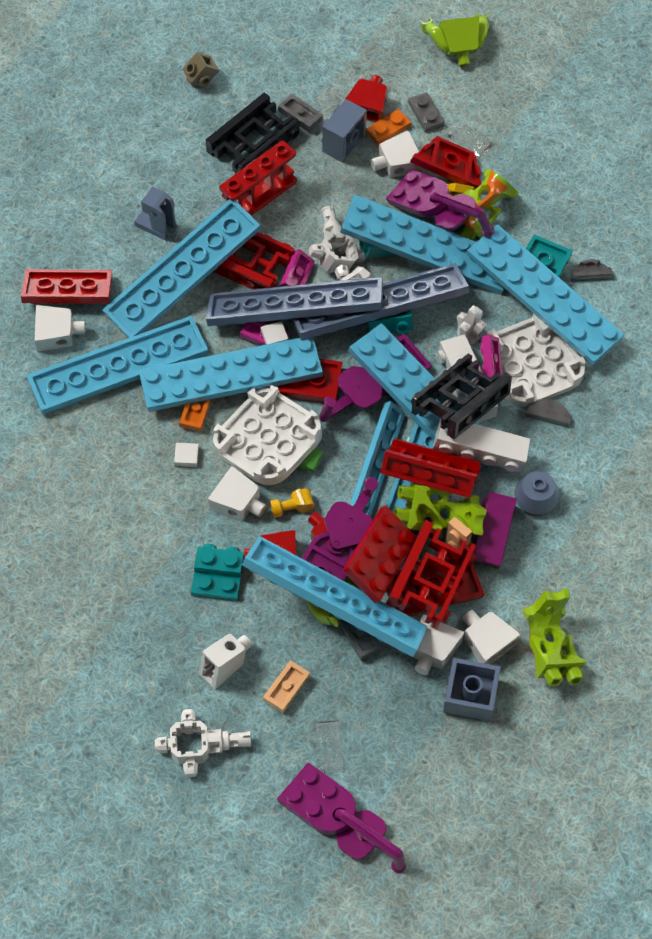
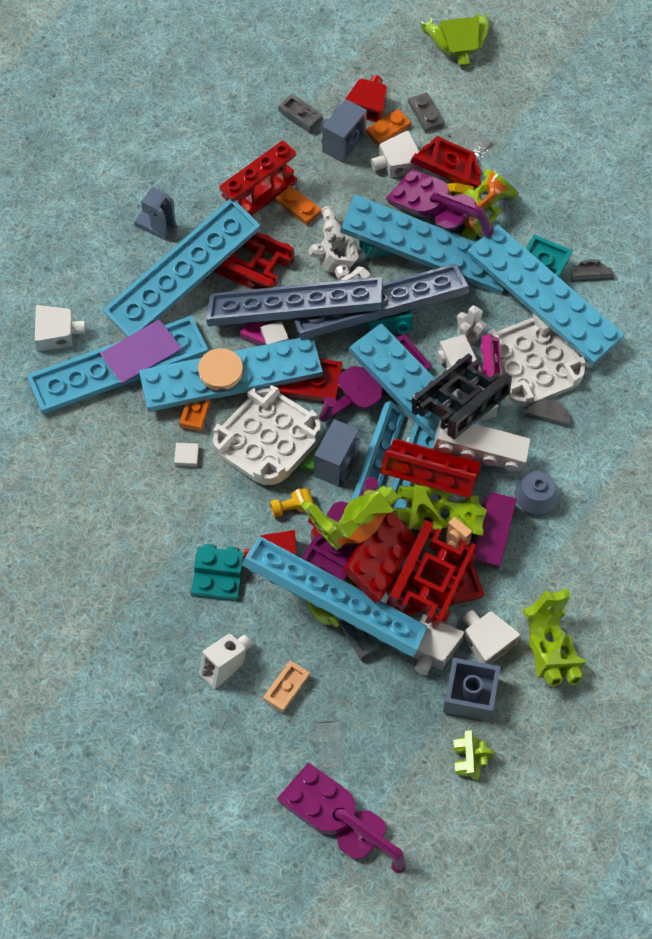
red plate [21,269,112,304] -> none
white piece [155,709,251,777] -> none
dark tan brick [183,52,219,87] -> none
black fence [205,92,300,173] -> none
white torso [208,466,266,521] -> none
dark pink plate [280,249,315,287] -> none
none -> medium lavender window [100,320,182,384]
none -> light nougat tile [198,348,243,390]
none -> orange plate [276,185,321,226]
none -> lime hips [300,486,399,550]
none -> sand blue brick [314,419,361,487]
none -> lime hips [453,730,494,780]

